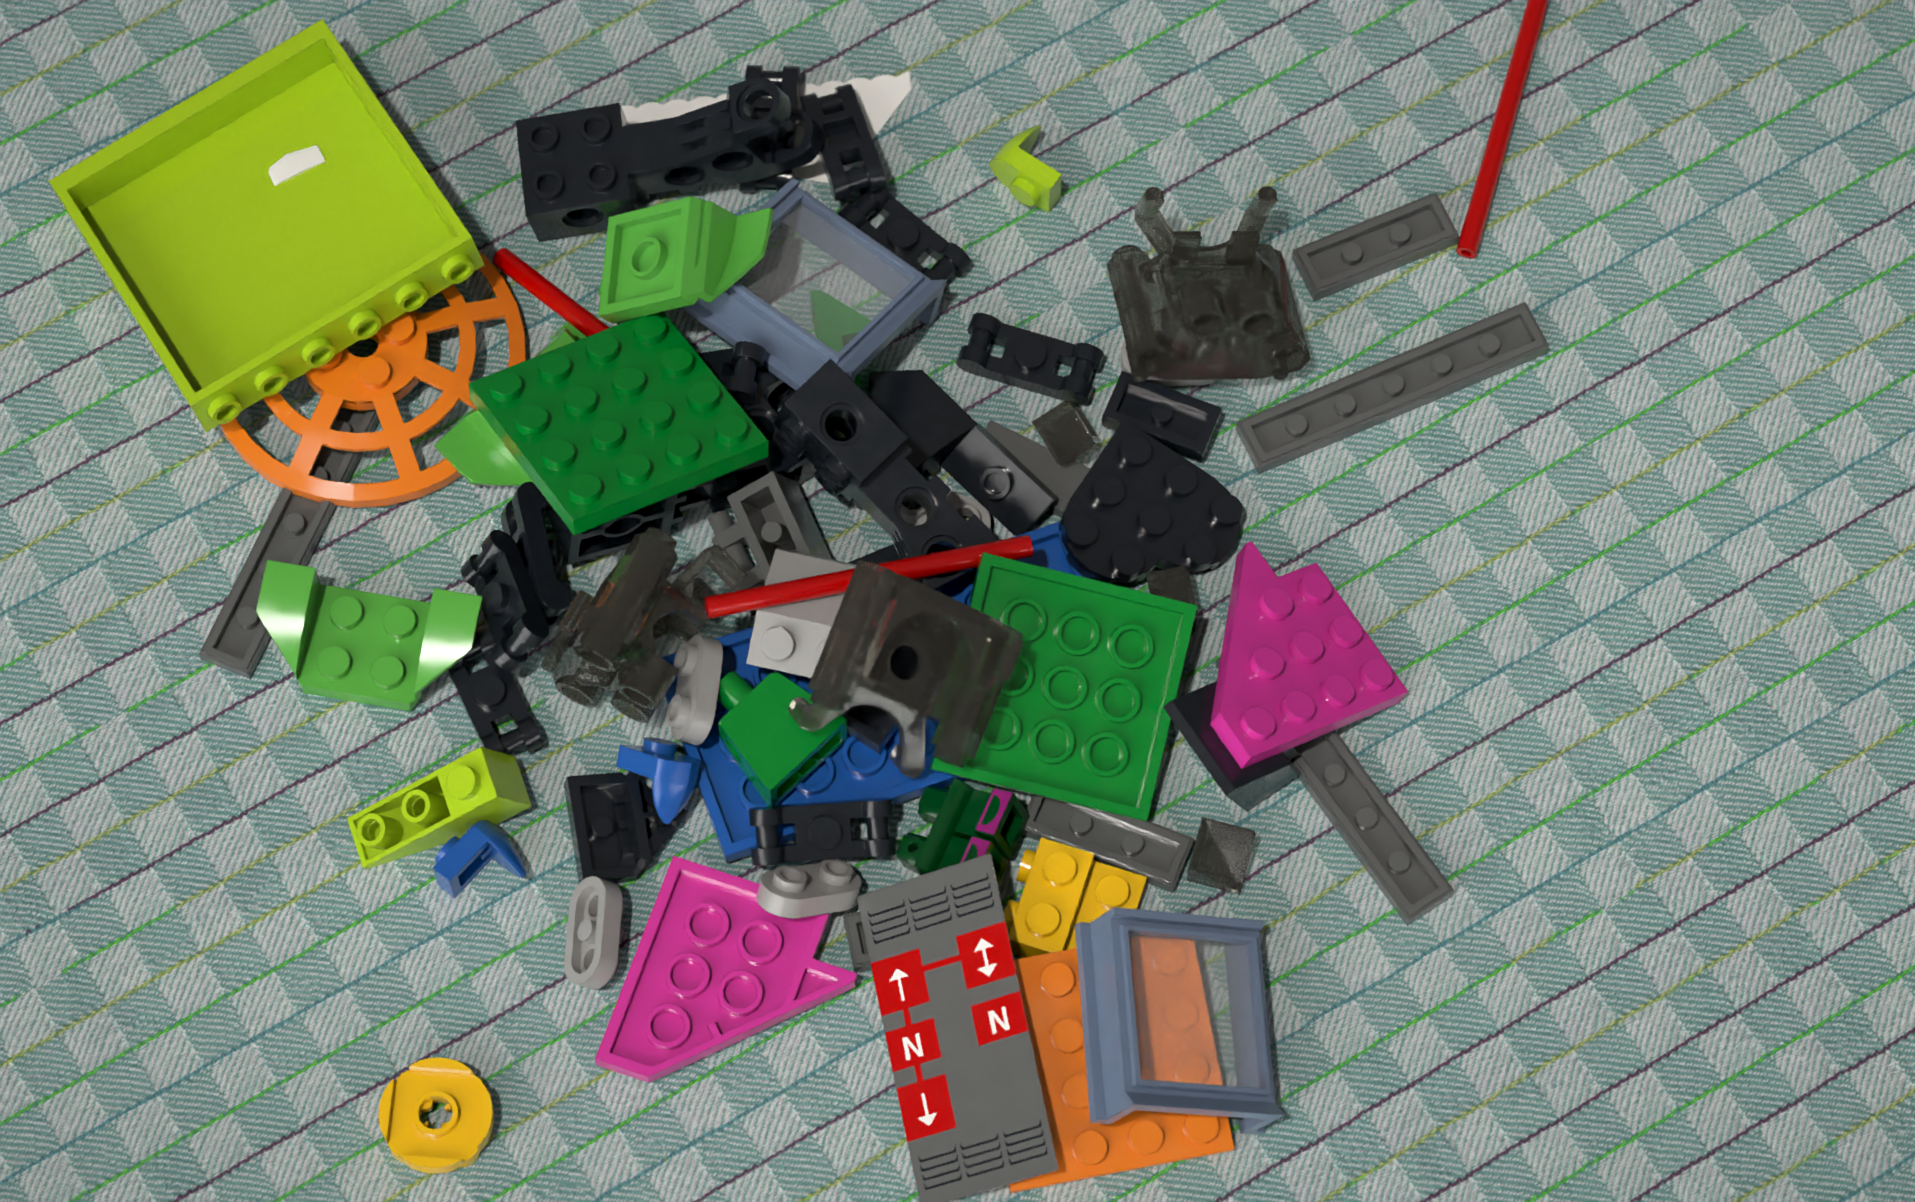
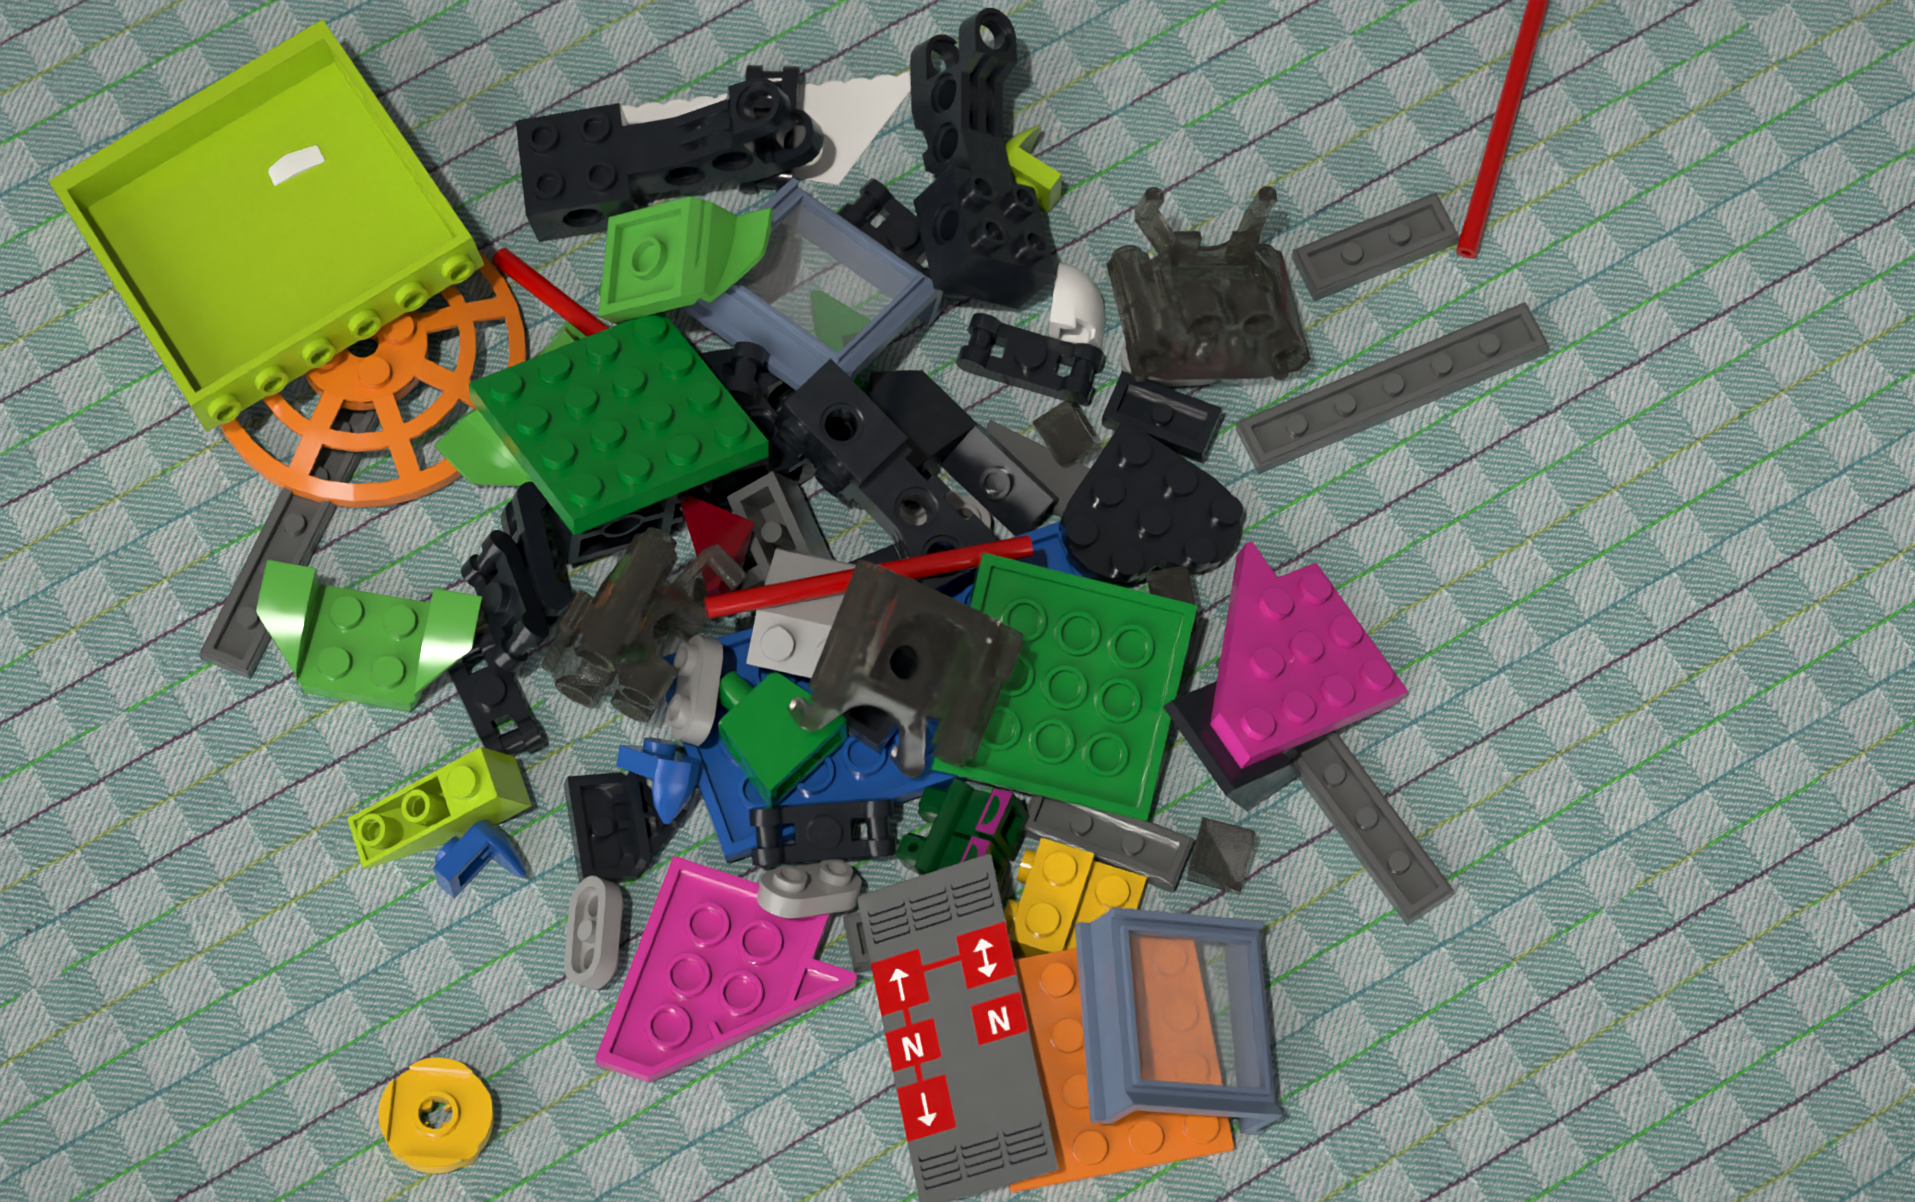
black plate [800,83,887,201] -> none
none -> dark red slope [681,495,755,596]
none -> black brick [910,8,1056,309]
none -> white brick [1049,262,1105,349]

